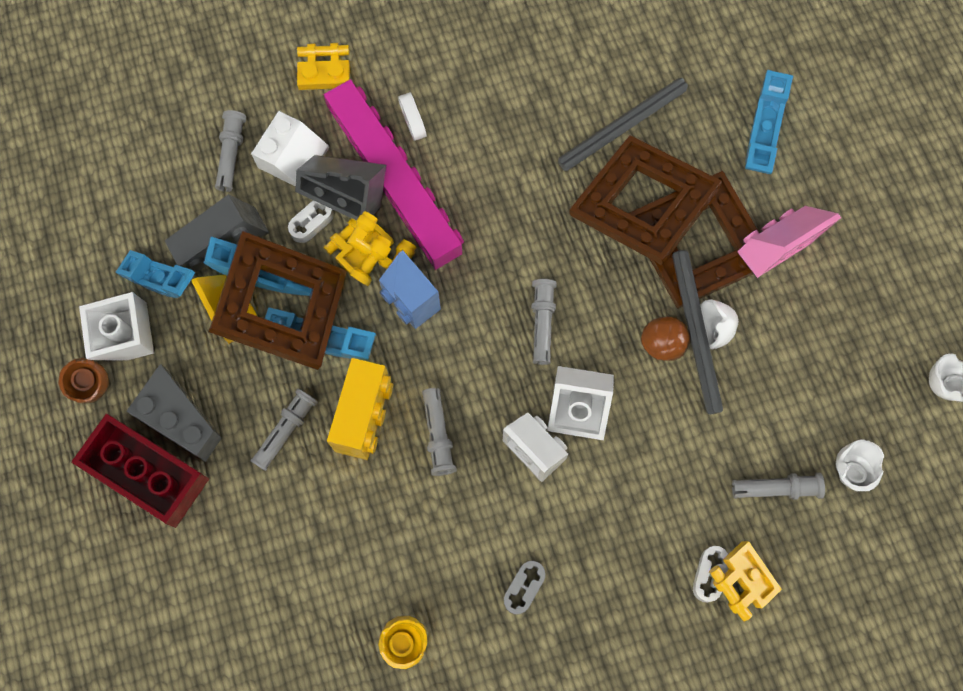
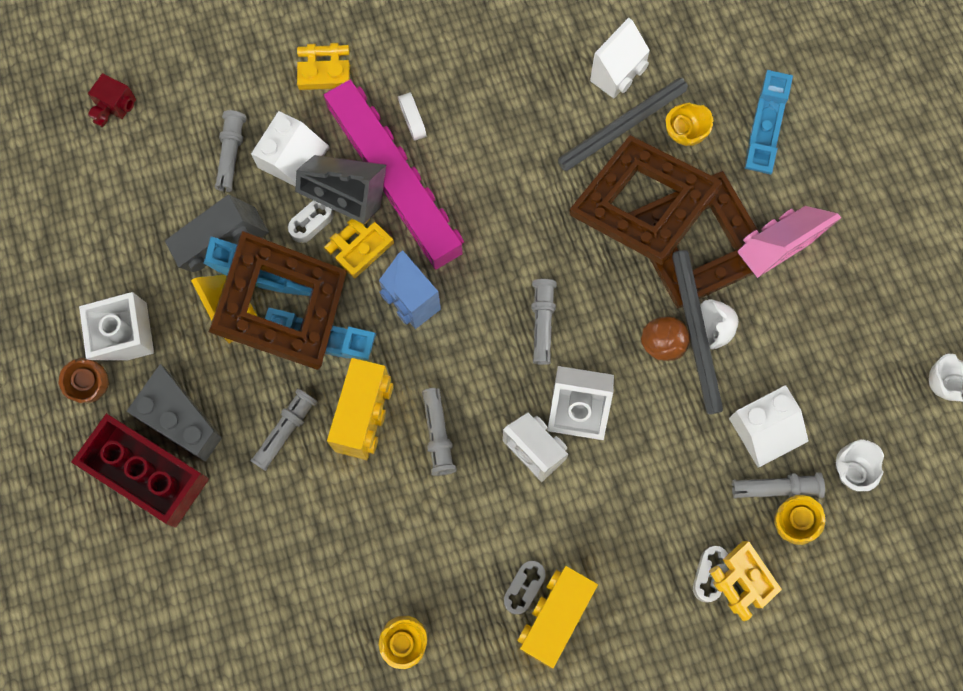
dark azure slope [115,250,195,298] -> none
yellow piece [347,211,417,286] -> none
none -> dark red brick [88,73,136,127]
none -> yellow brick [517,566,598,669]
none -> white slope [590,18,650,99]
none -> yellow hair [666,103,714,146]
none -> white slope [729,385,808,468]
none -> yellow hair [774,495,825,545]

